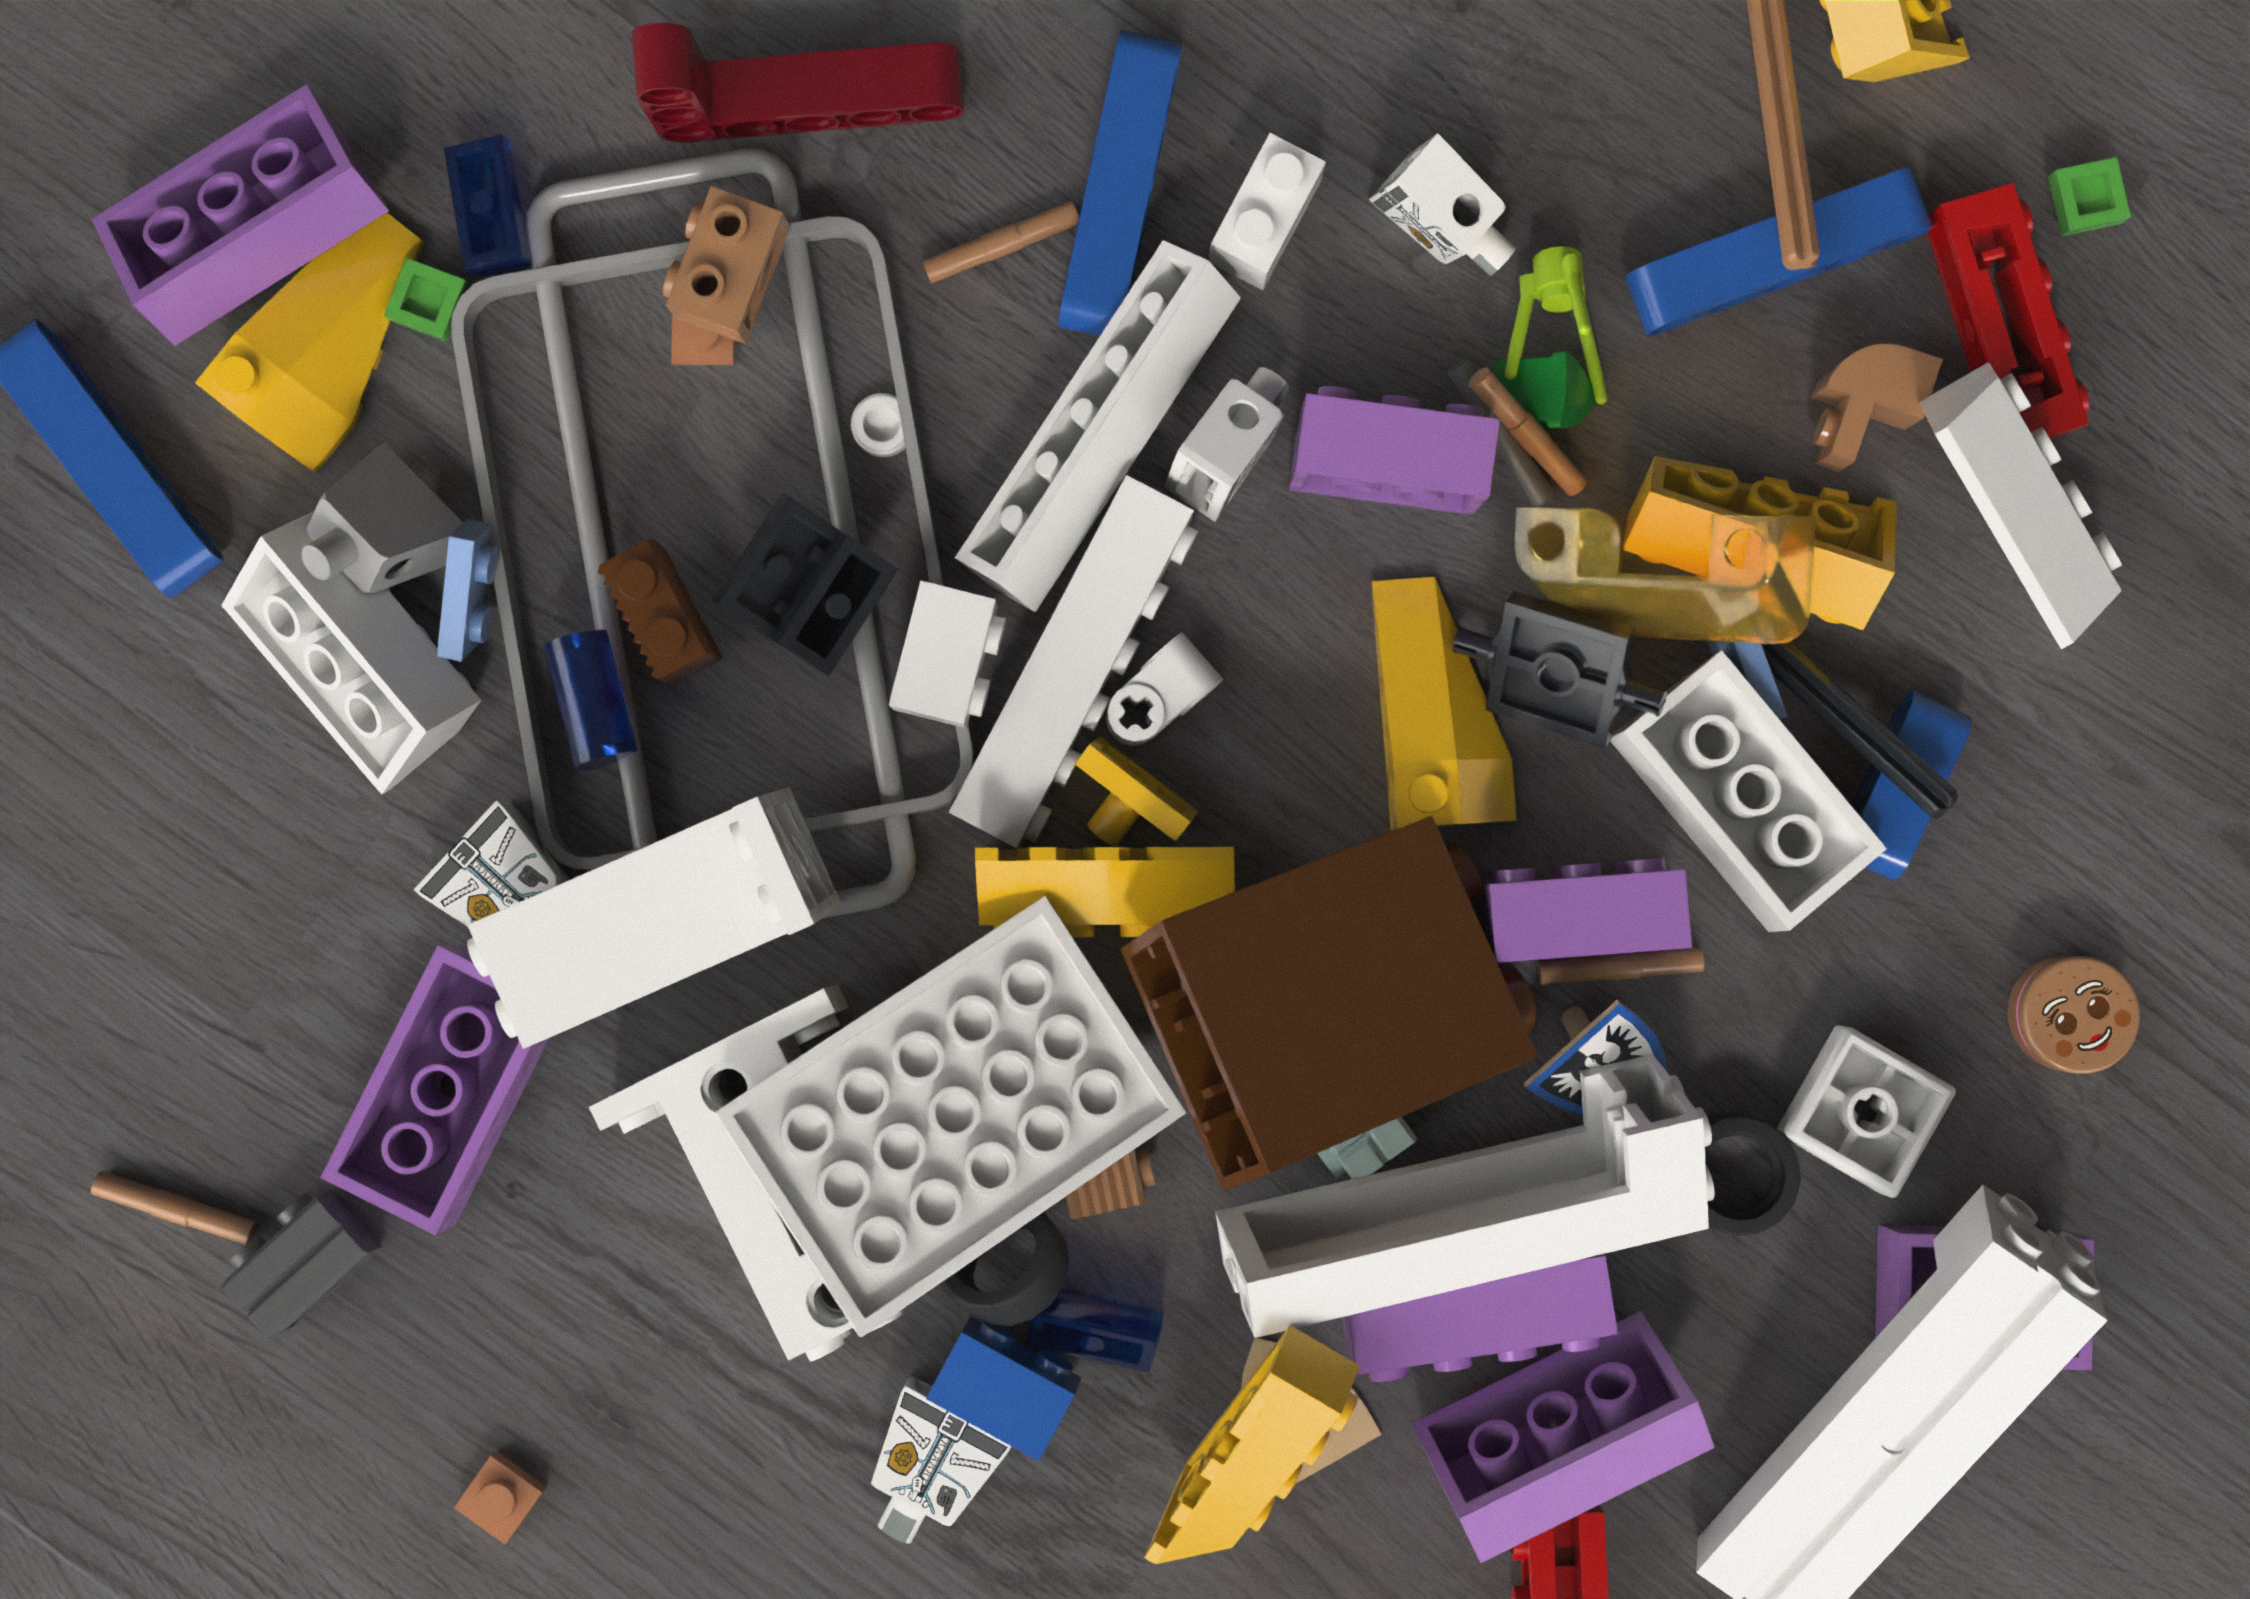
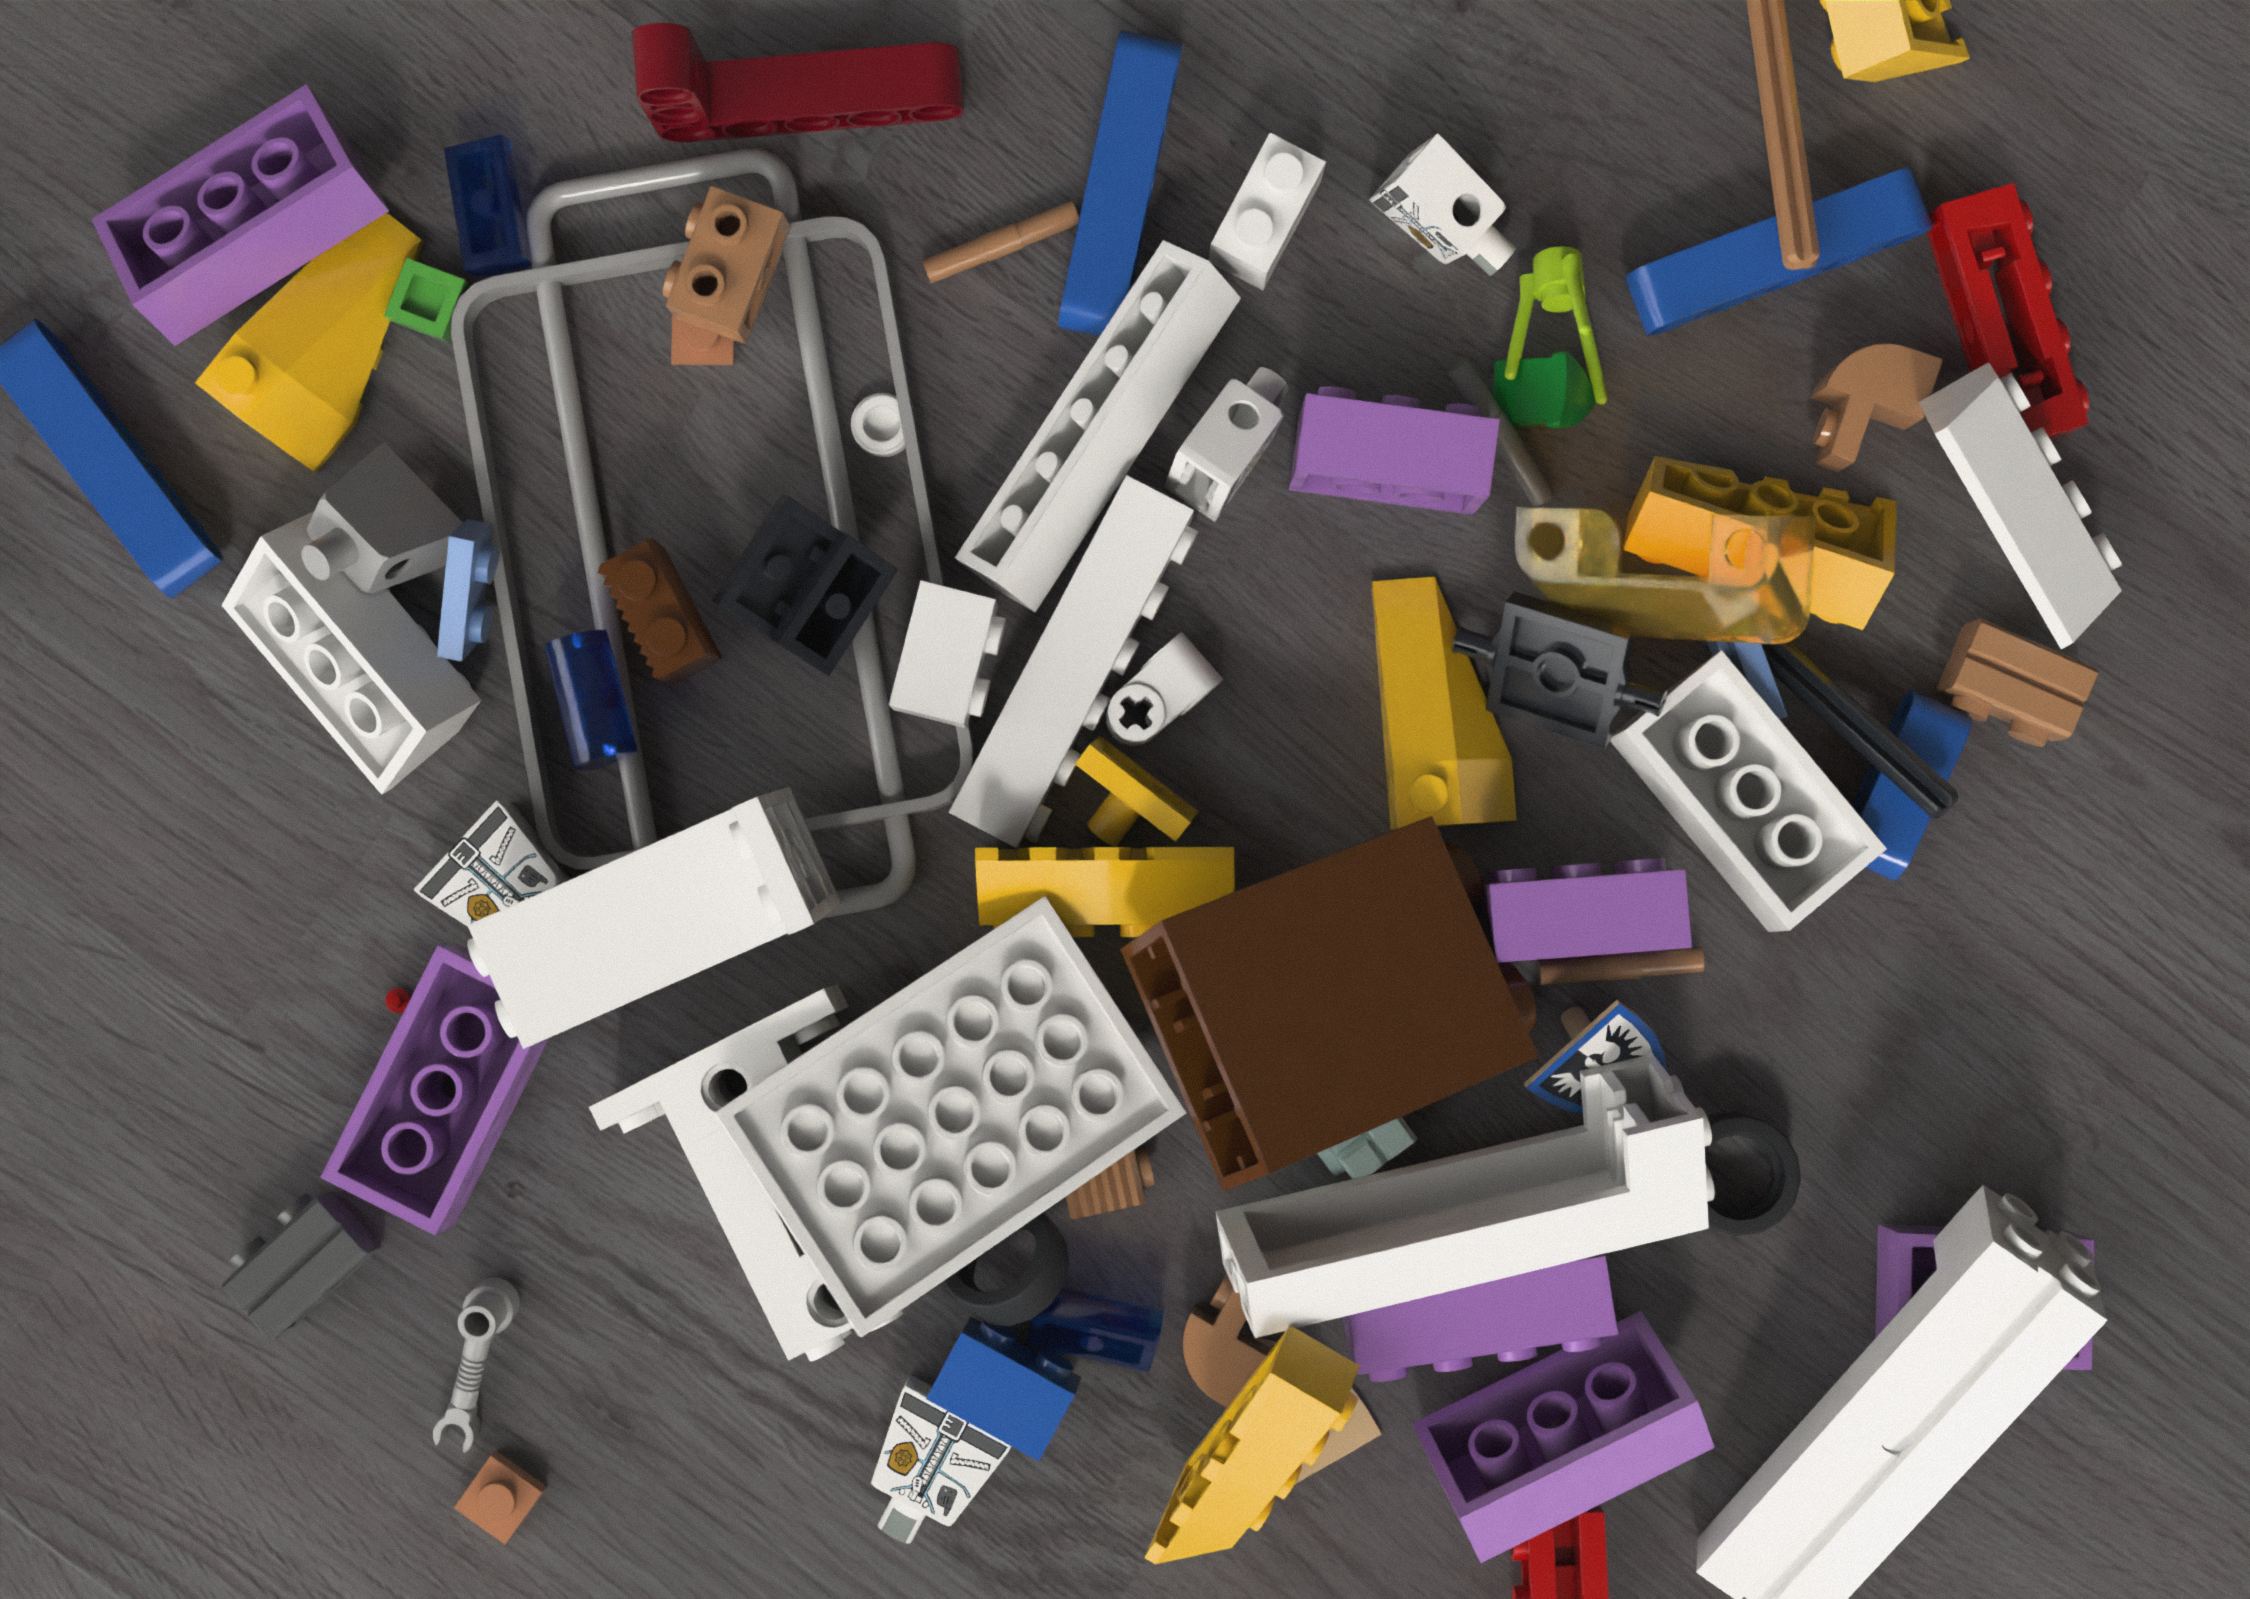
medium nougat piece [91,1171,258,1245] -> none
medium nougat piece [1468,367,1588,496] -> none
white brick [1777,1025,1956,1198] -> none
medium nougat head [2007,955,2140,1074] -> none
bright green plate [2047,157,2131,237] -> none
none -> red piece [385,988,411,1013]
none -> light grey brick [433,1278,520,1453]
none -> medium nougat brick [1183,1273,1272,1408]
none -> medium nougat brick [1936,618,2099,747]

